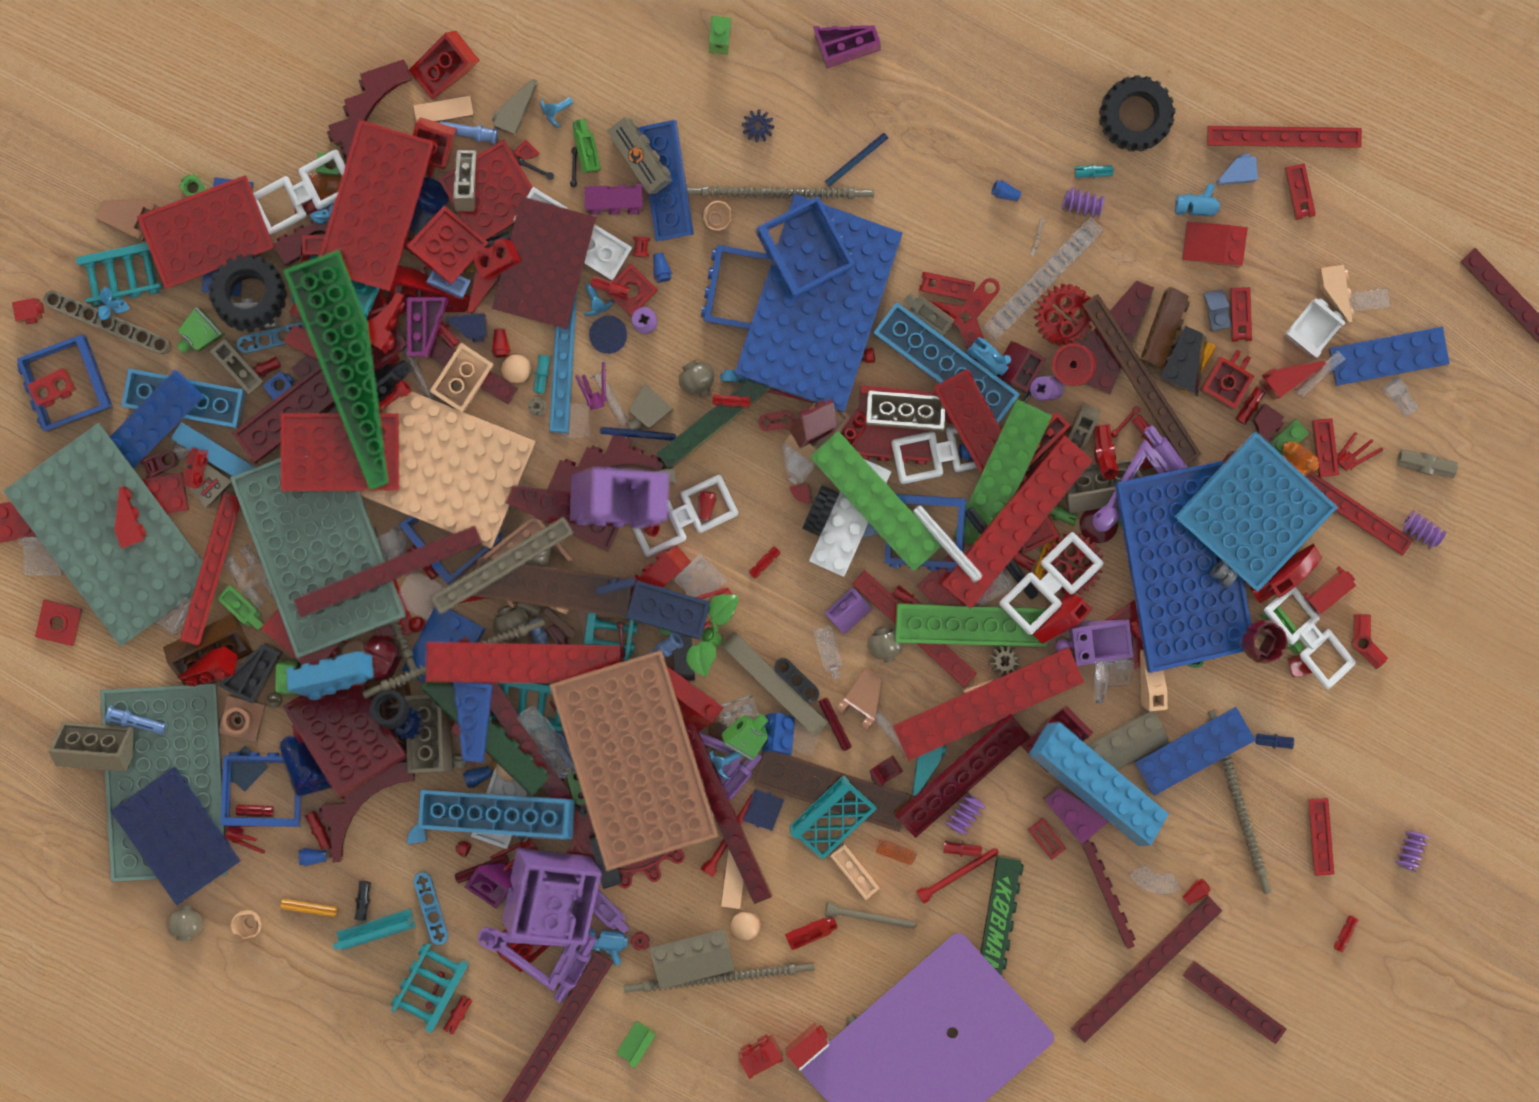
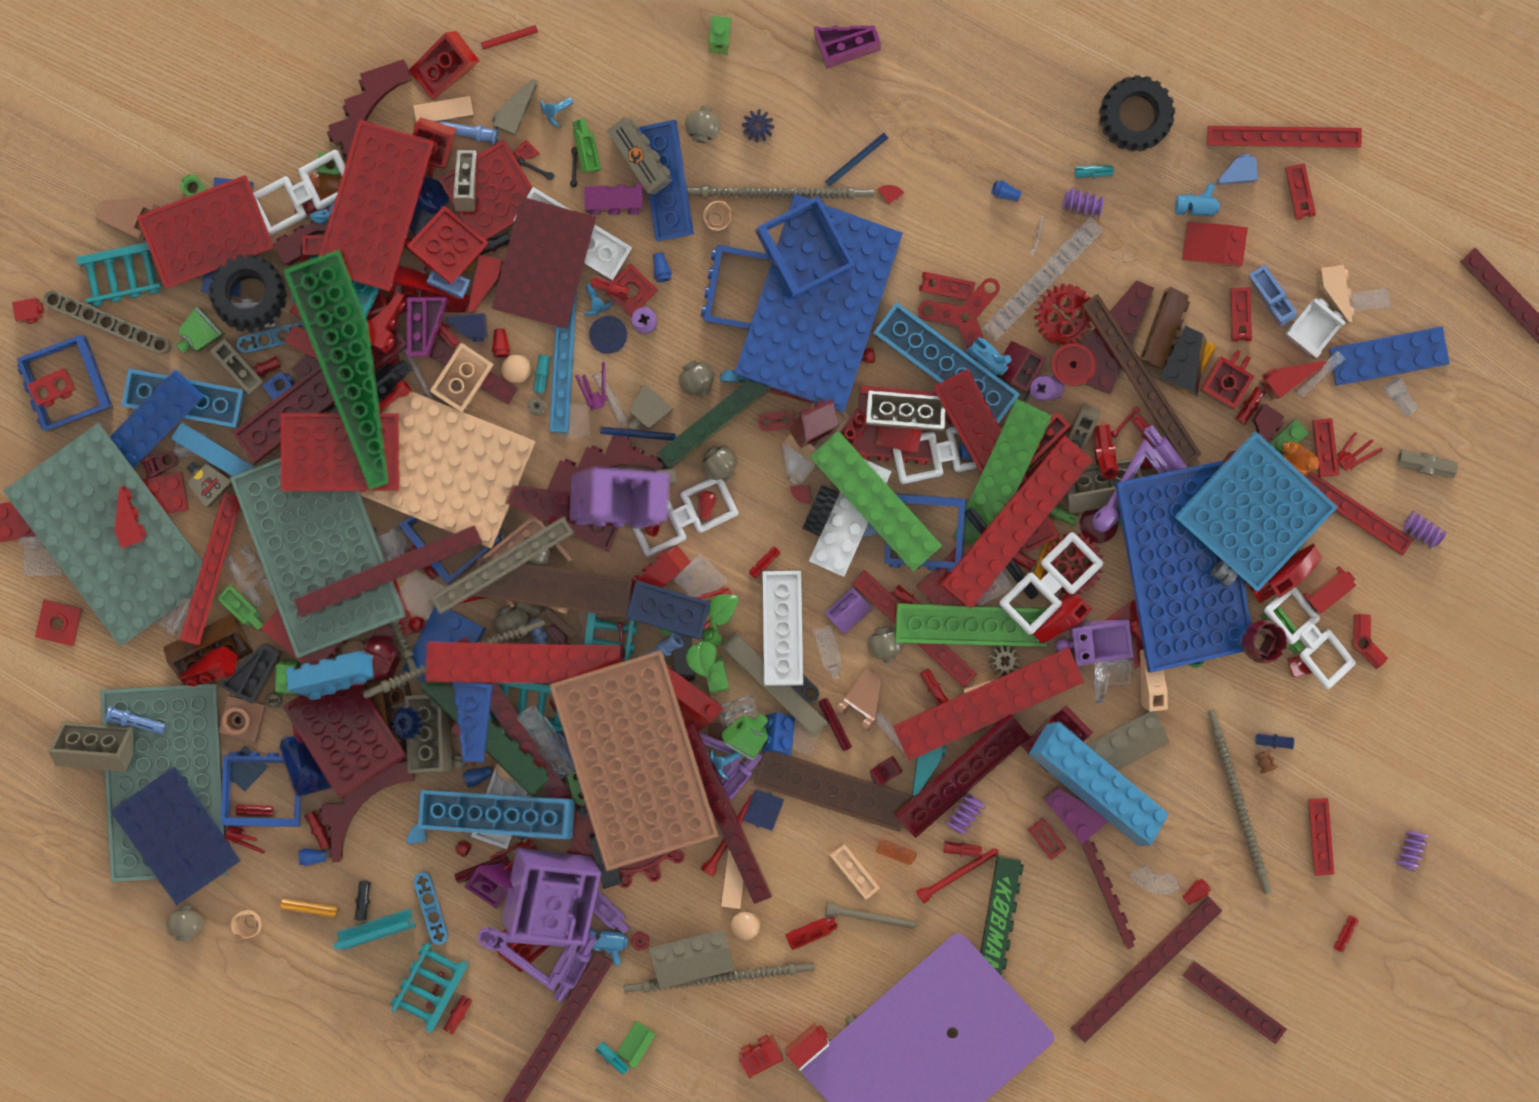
dark azure plant [98,287,130,320] -> none
red hinge [182,447,208,488] -> none
black tyre [370,690,410,729] -> none
red brick [472,238,521,280] -> none
dark blue plate [596,578,635,595] -> none
red bush [632,237,650,258] -> none
red axle [712,394,750,408] -> none
teal fence [789,775,877,859] -> none
dark tan hinge [904,293,955,336] -> none
white axle [913,506,982,582] -> none
blue plate [1135,706,1255,796] -> none
sand blue slope [1203,290,1231,331] -> none
none -> red bar [481,25,538,50]
none -> teal axle [595,1041,629,1075]
none -> dark tan plant [685,106,721,143]
none -> dark tan plant [702,446,737,481]
none -> bright green torso [707,655,730,695]
none -> white plate [763,571,803,686]
none -> red panel [876,426,922,452]
none -> red tile [877,185,904,205]
none -> red axle [920,669,948,705]
none -> medium blue slope [1249,265,1297,327]
none -> dark orange bush [1254,750,1278,774]

